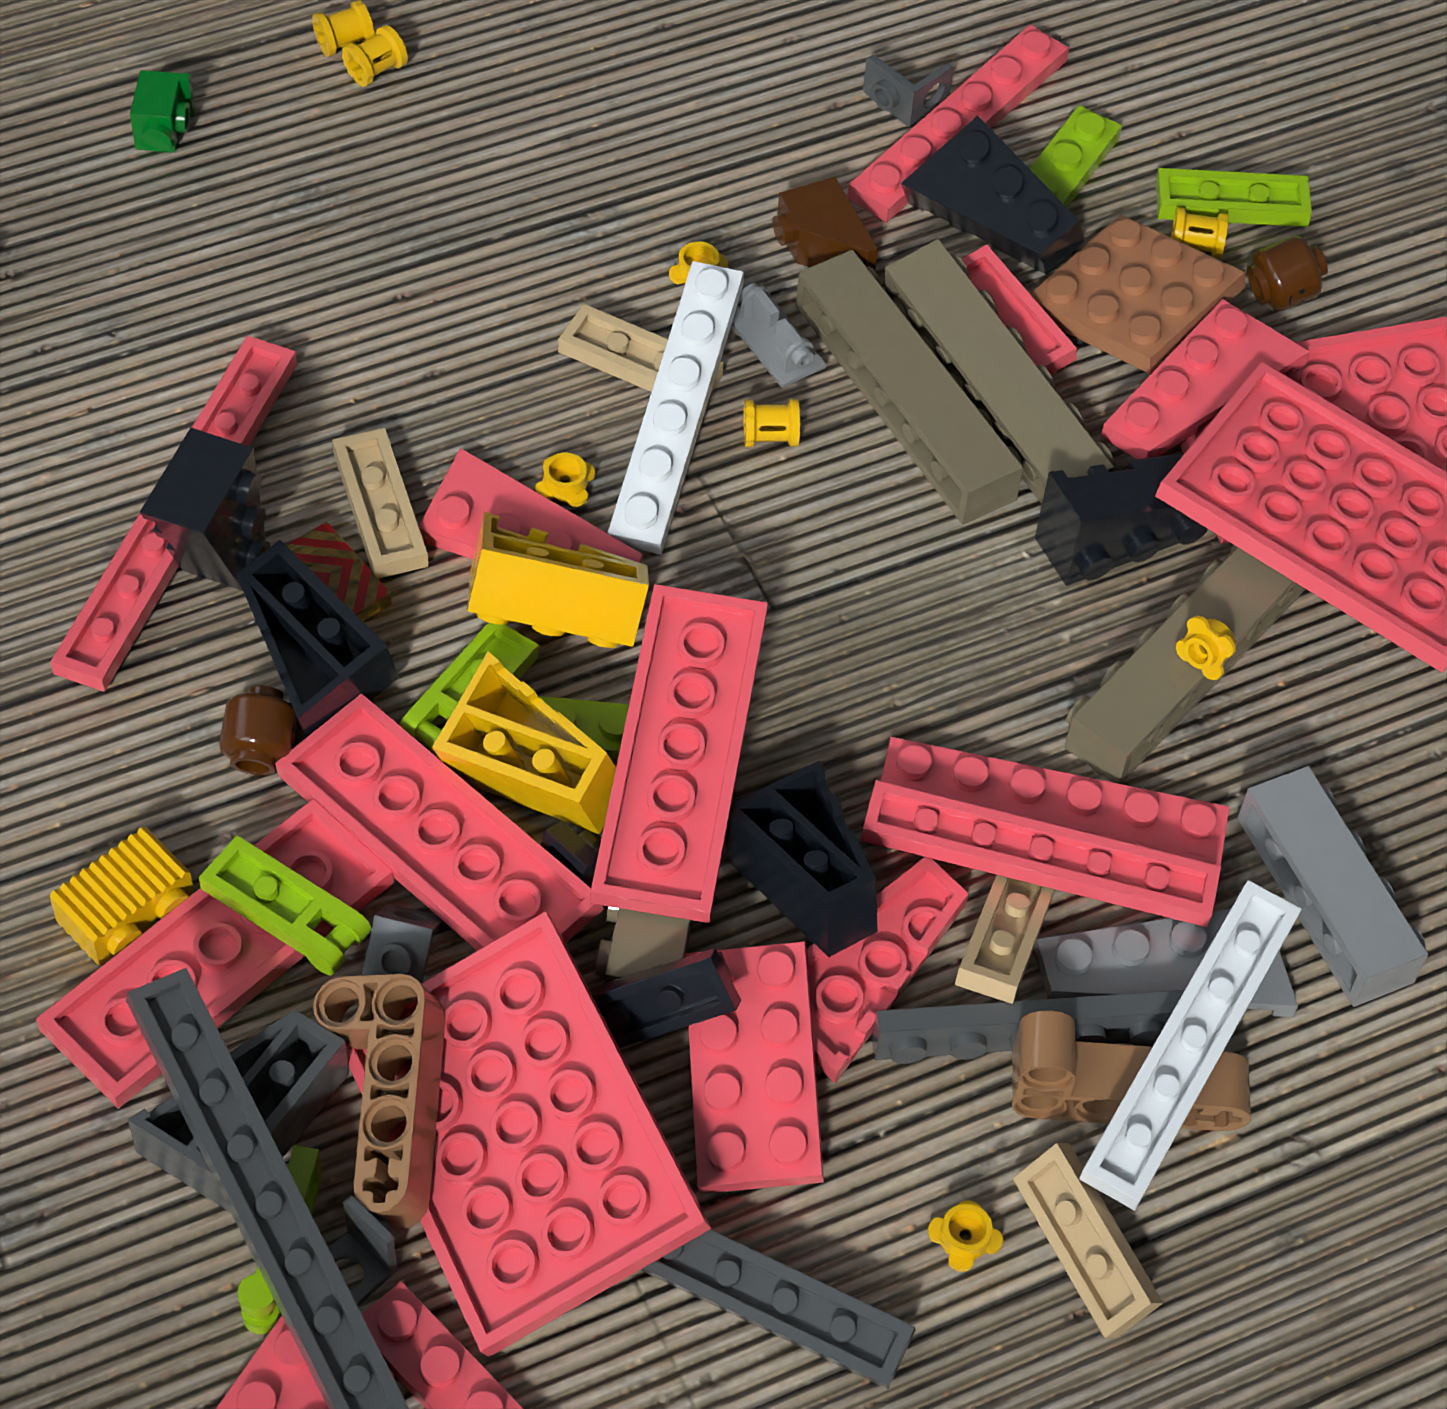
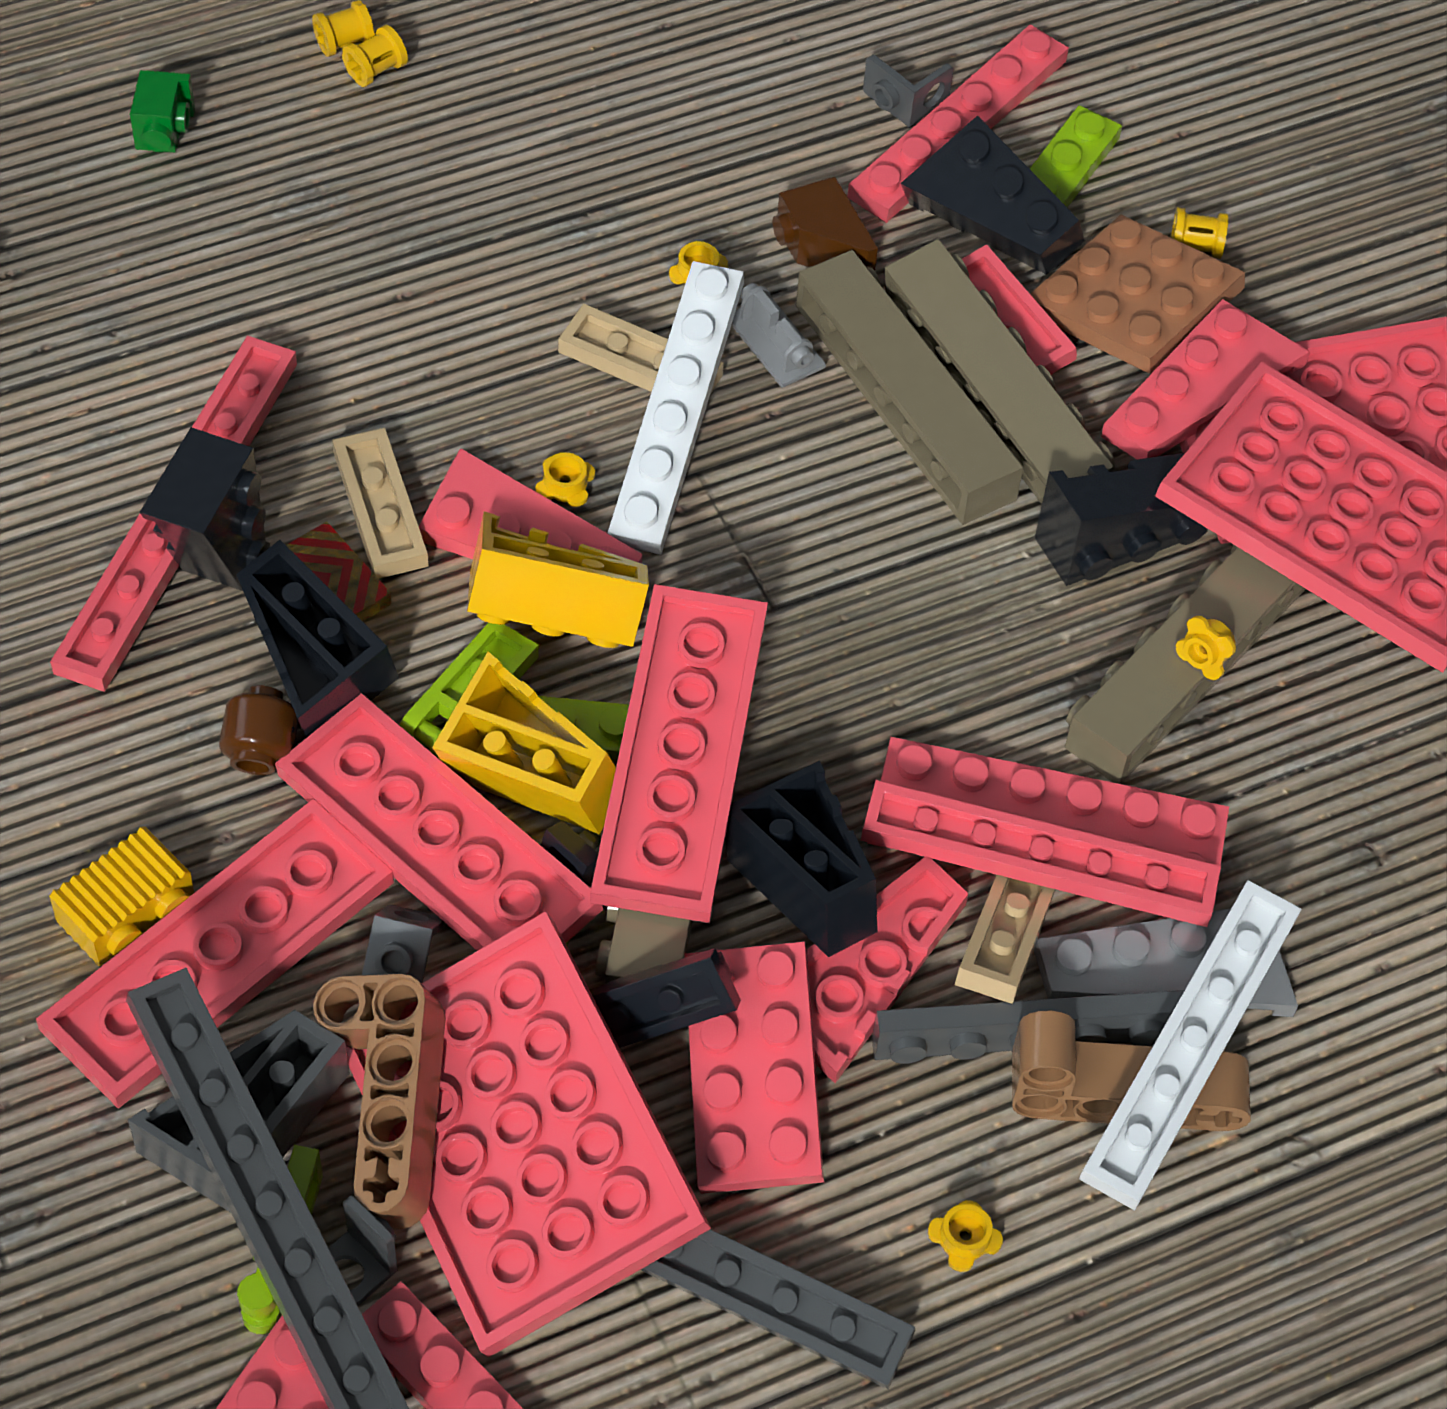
lime plate [199,835,372,976] -> none
yellow bush [743,399,800,447] -> none
tan plate [1012,1143,1163,1339] -> none
lime plate [1155,168,1312,227] -> none
light grey brick [1237,766,1428,1007] -> none
reddish brown head [1247,236,1328,311] -> none

